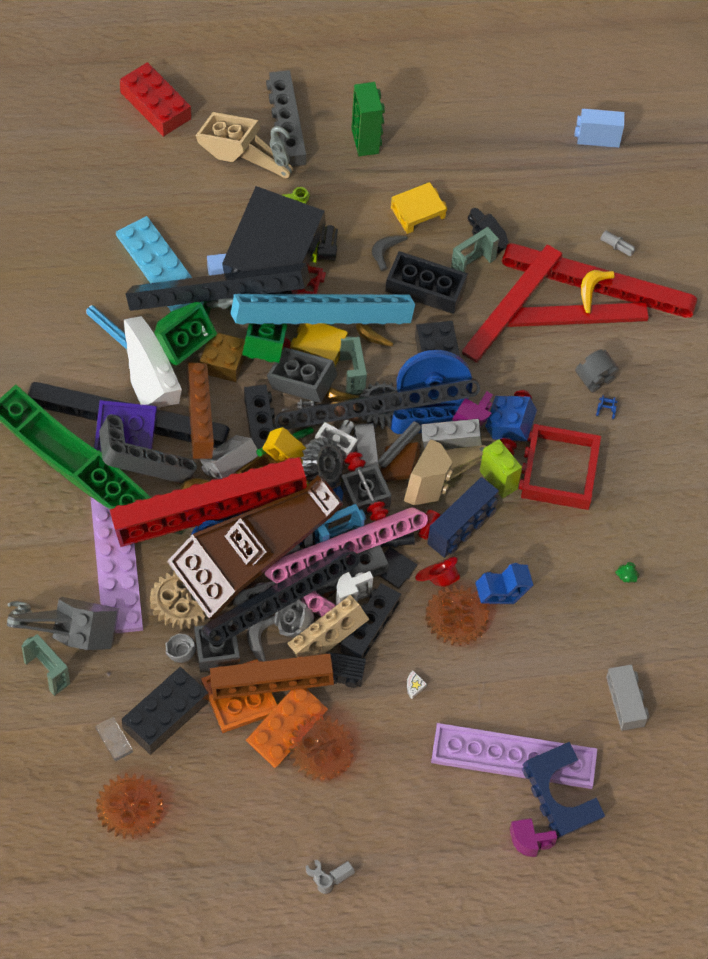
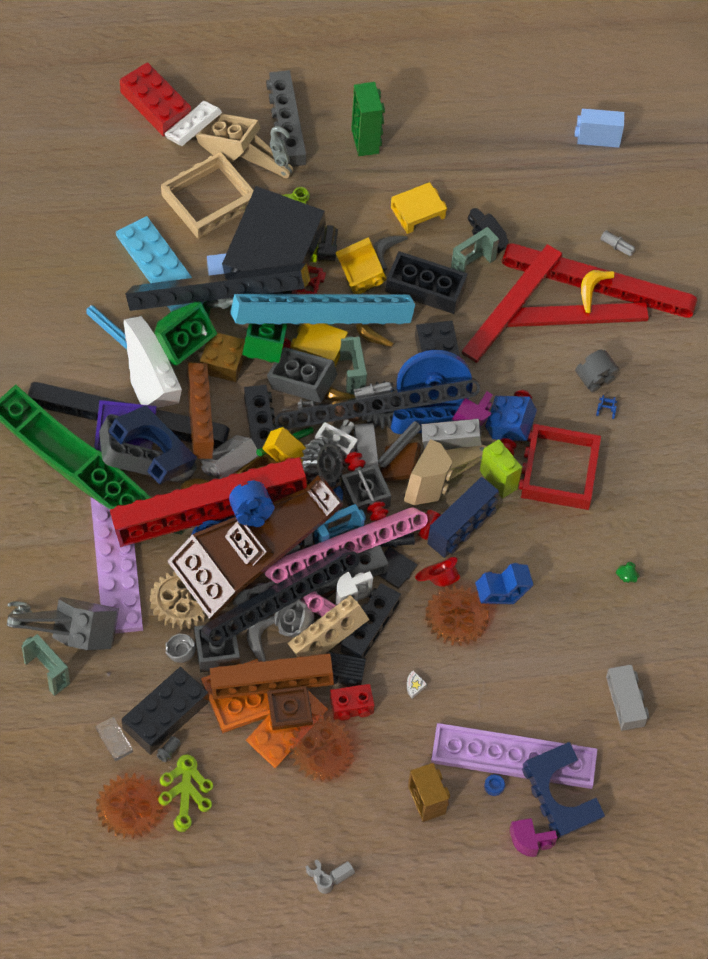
none -> dark blue arch [108,405,197,484]
none -> dark grey pin [157,736,181,762]
none -> lime plant [158,755,213,832]
none -> tan window [161,152,254,239]
none -> white tile [165,101,222,146]
none -> blue brick [229,481,275,527]
none -> reddish brown tile [267,685,313,730]
none -> red brick [330,684,374,721]
none -> yellow panel [335,237,387,294]
none -> light grey axle [354,382,392,398]
none -> pearl gold brick [408,763,450,822]
none -> blue tile [484,774,505,796]

